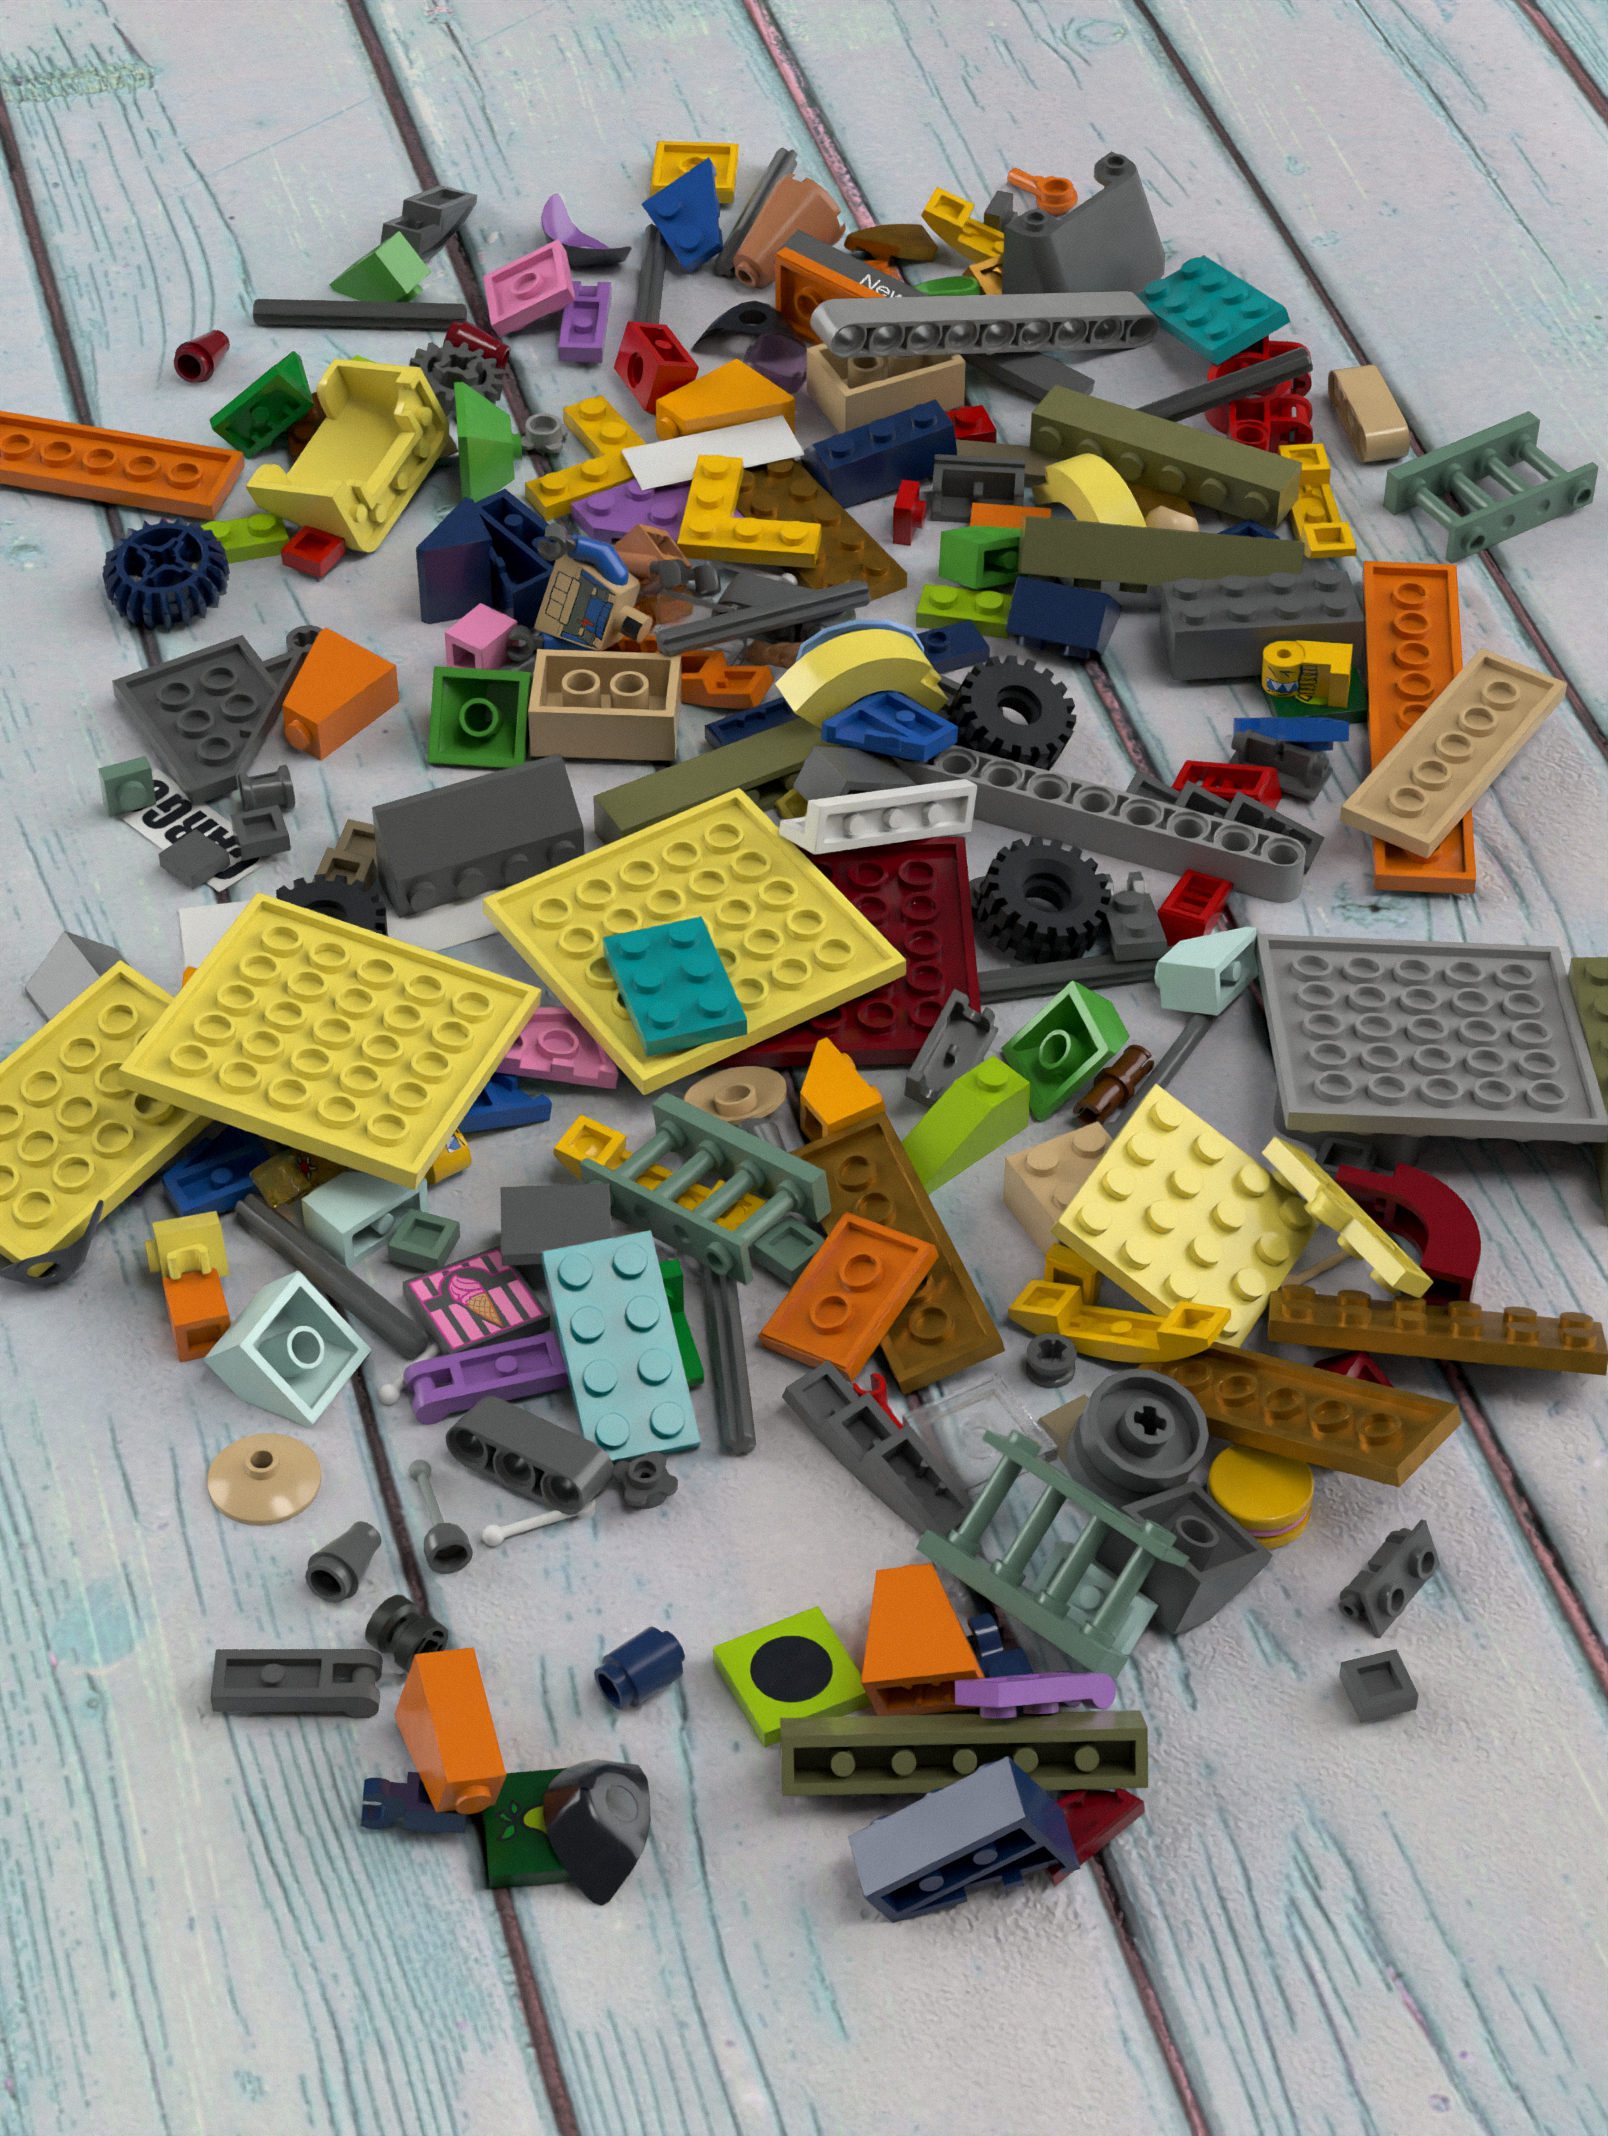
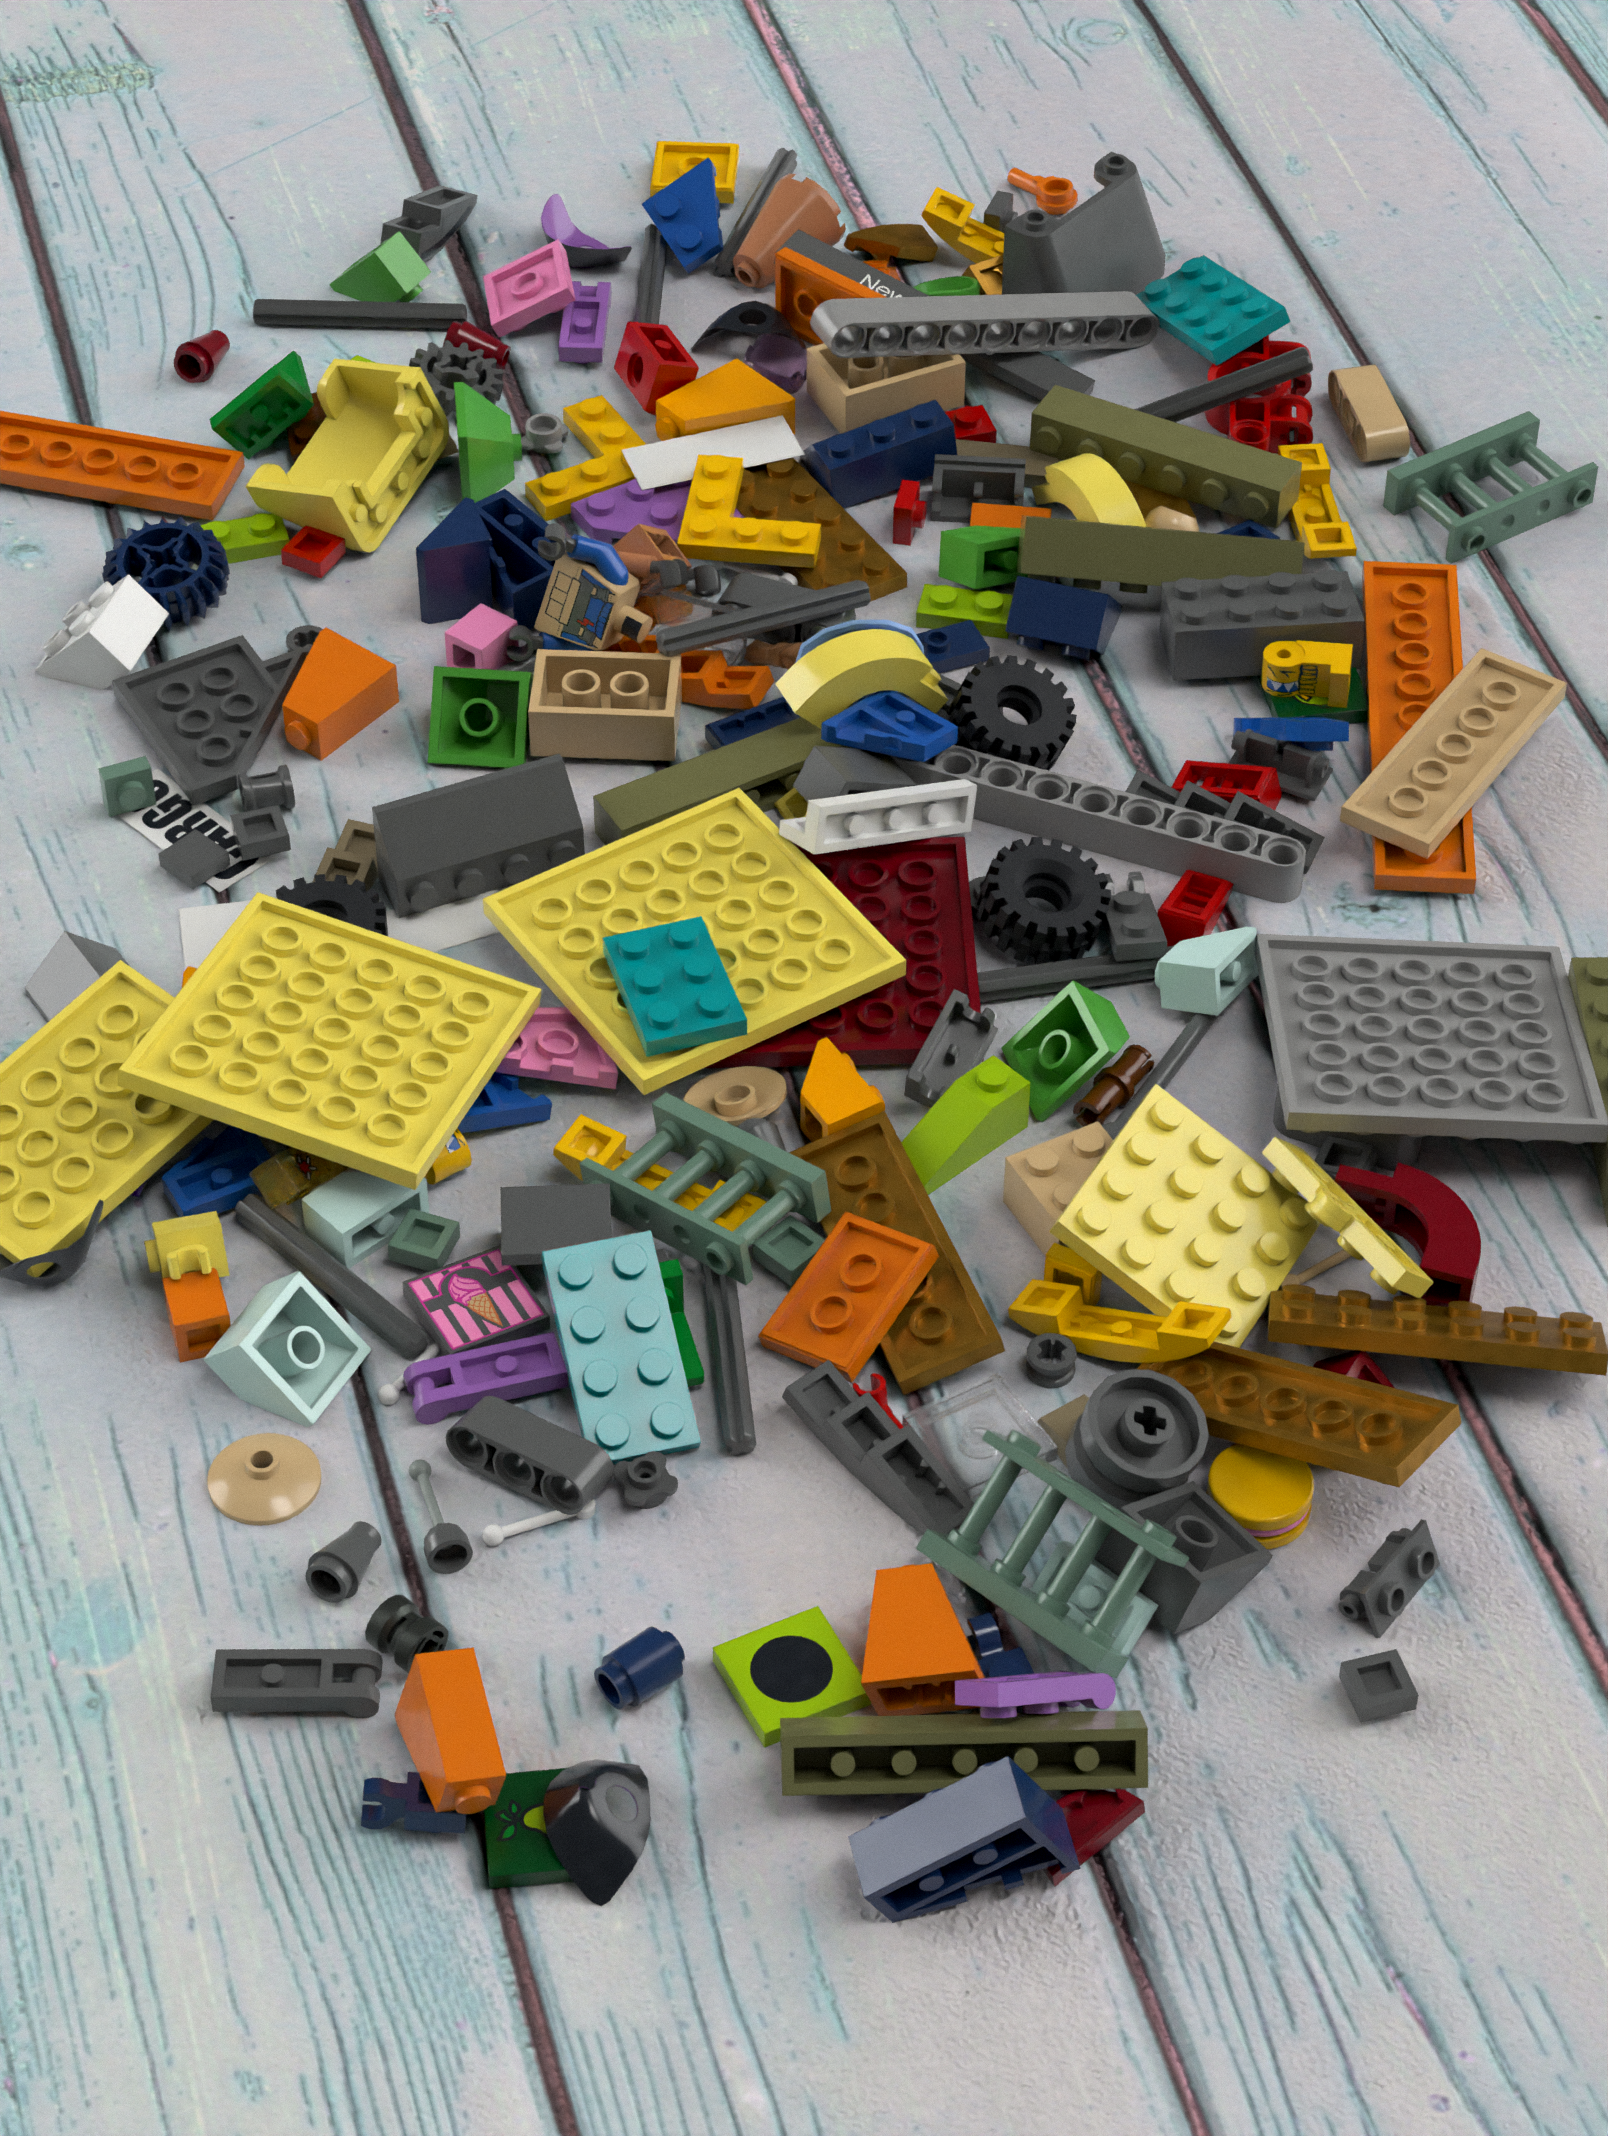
none -> white slope [35,574,169,690]

